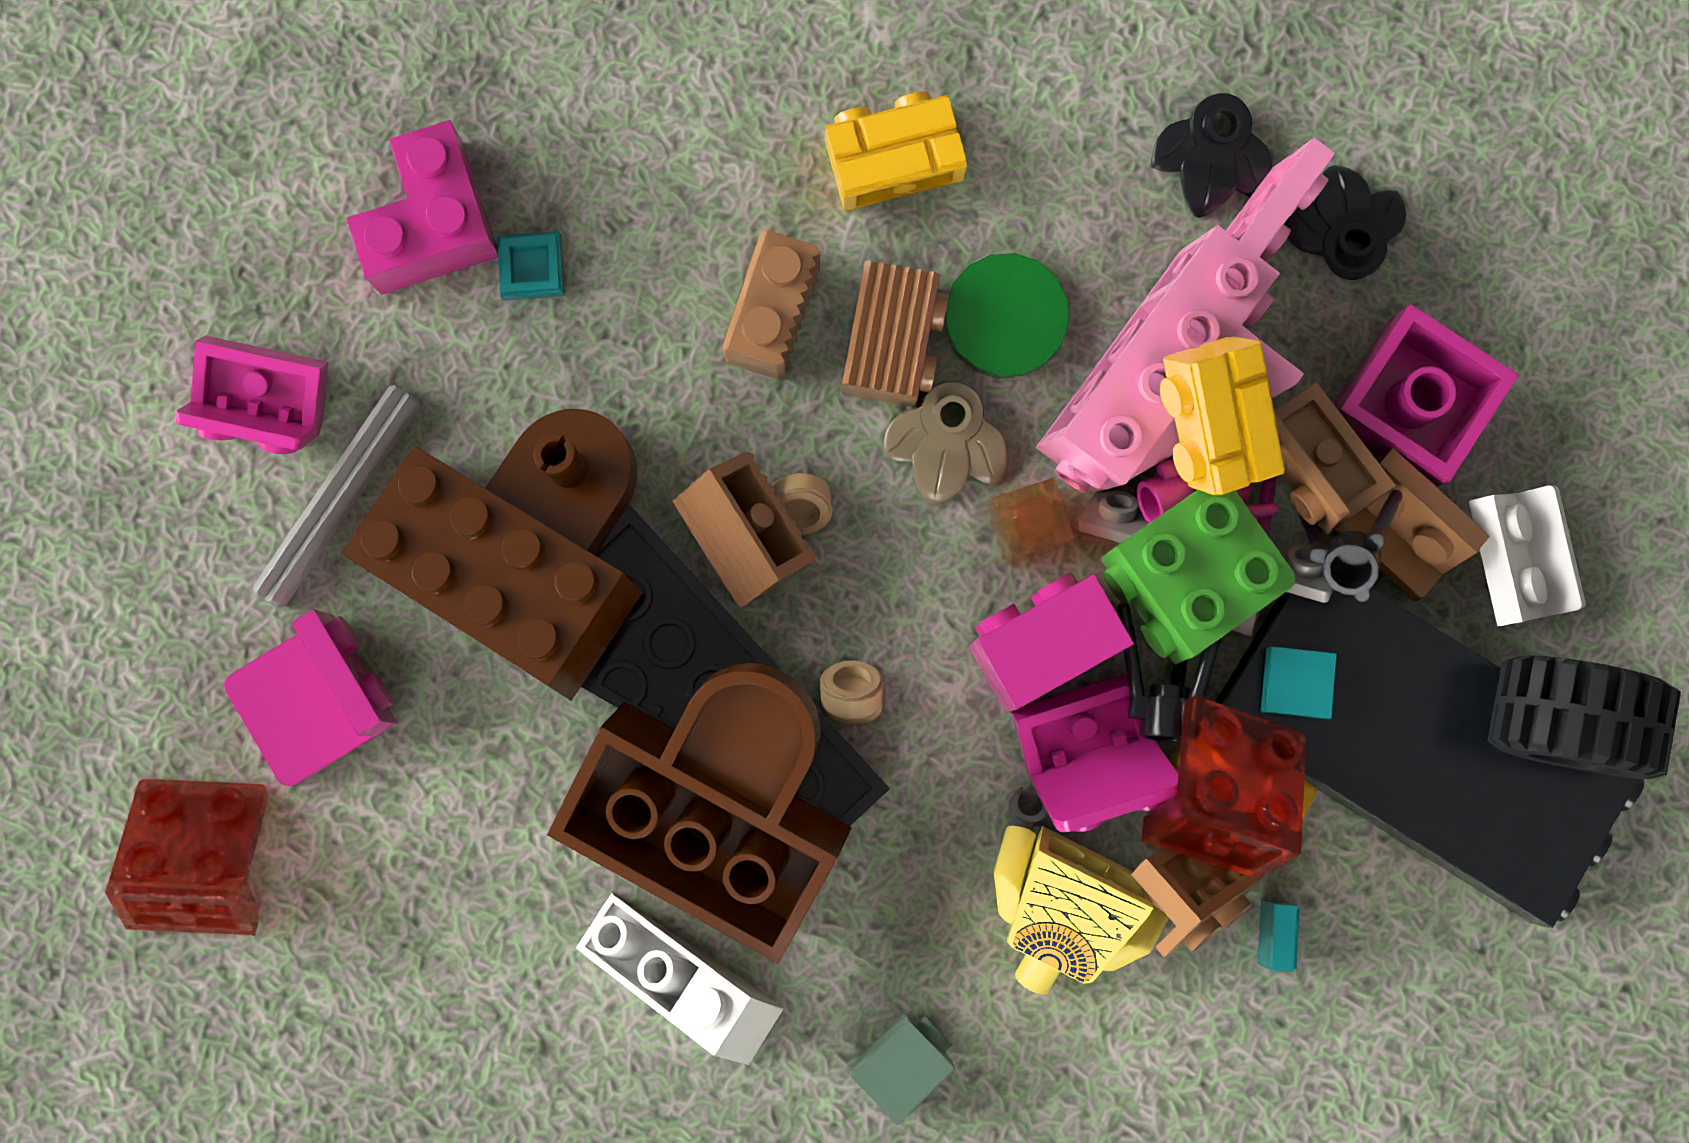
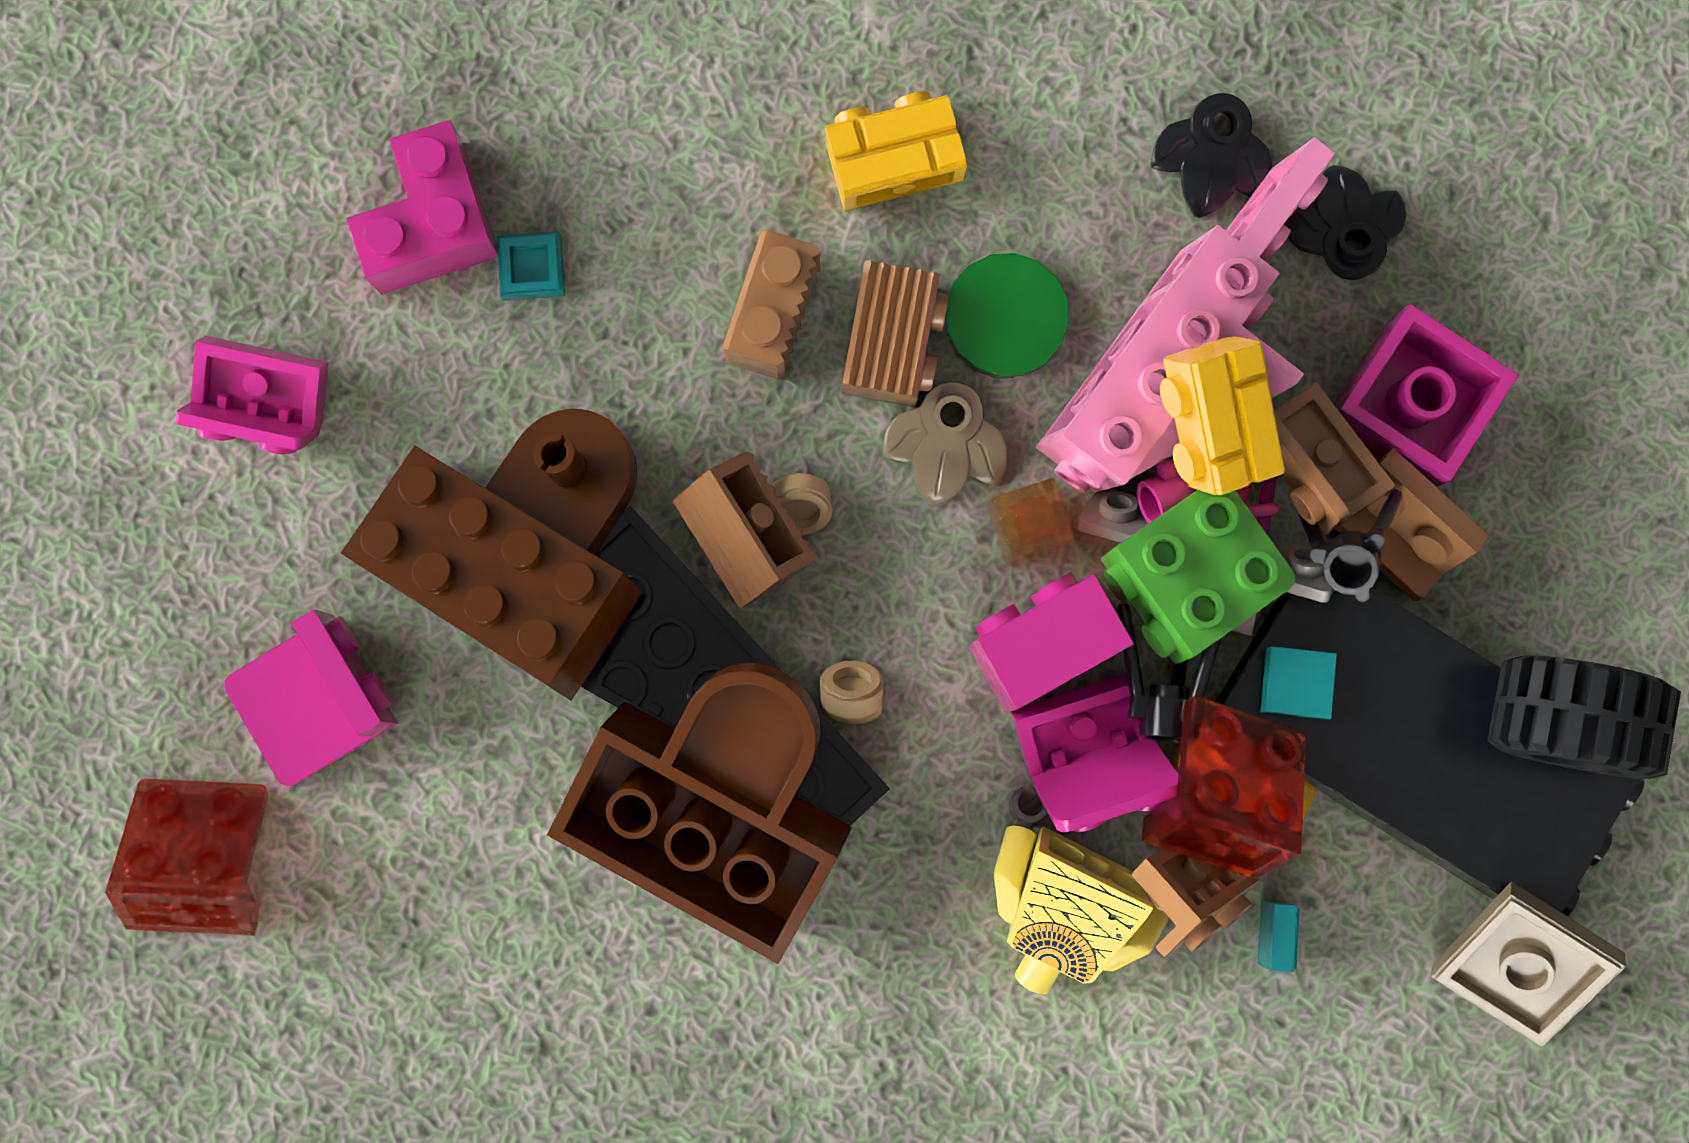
light grey axle [253,385,420,607] -> none
white slope [576,893,784,1065] -> none
sand green brick [850,1011,955,1126] -> none
white bracket [1469,485,1586,627] -> none
none -> tile [1432,881,1626,1047]

